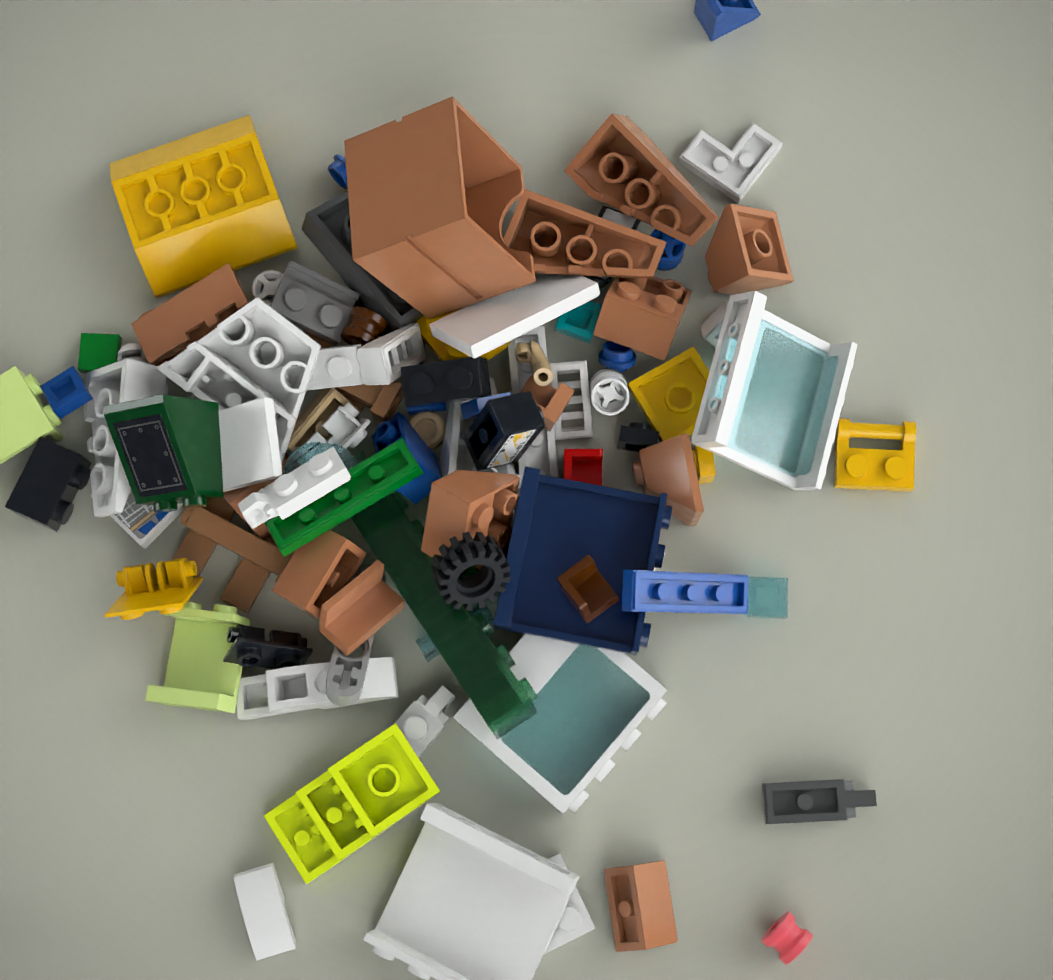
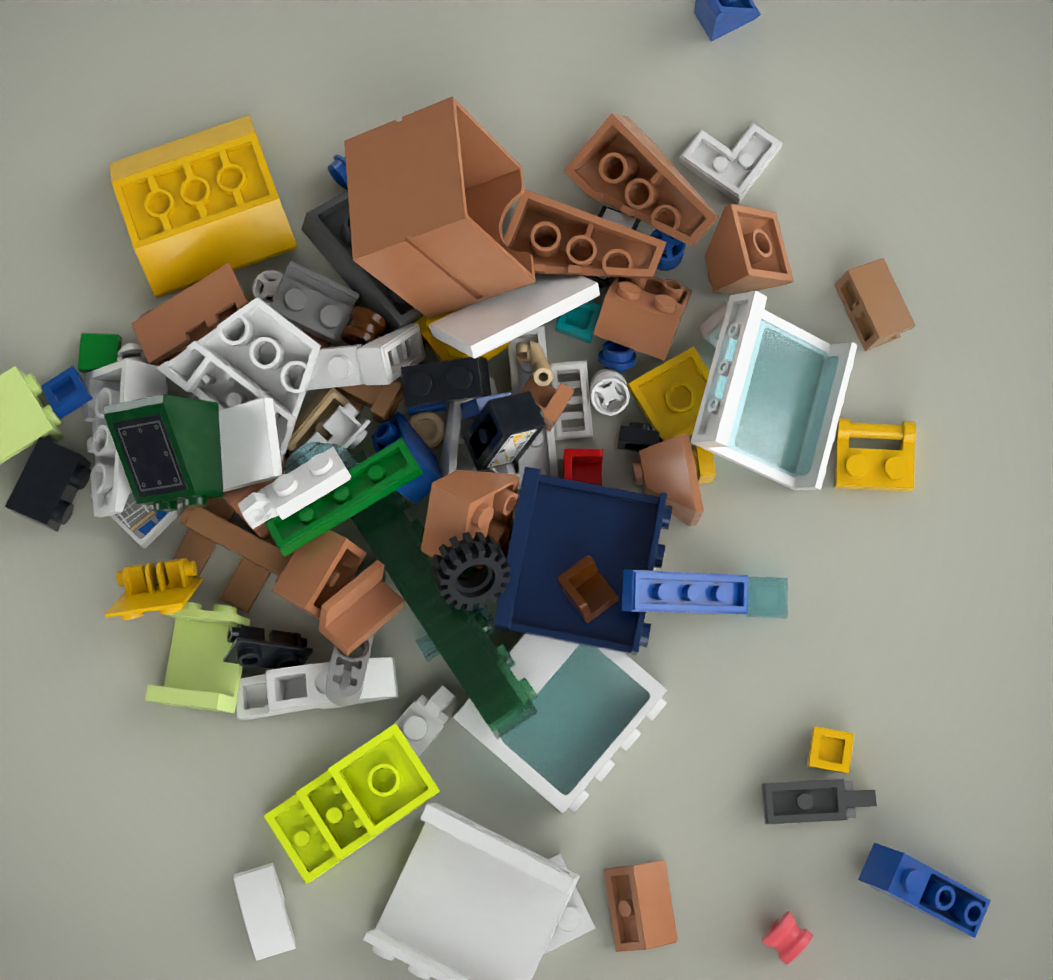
none -> yellow plate [806,726,854,774]
none -> medium nougat hinge [834,258,915,351]
none -> blue slope [858,842,991,938]

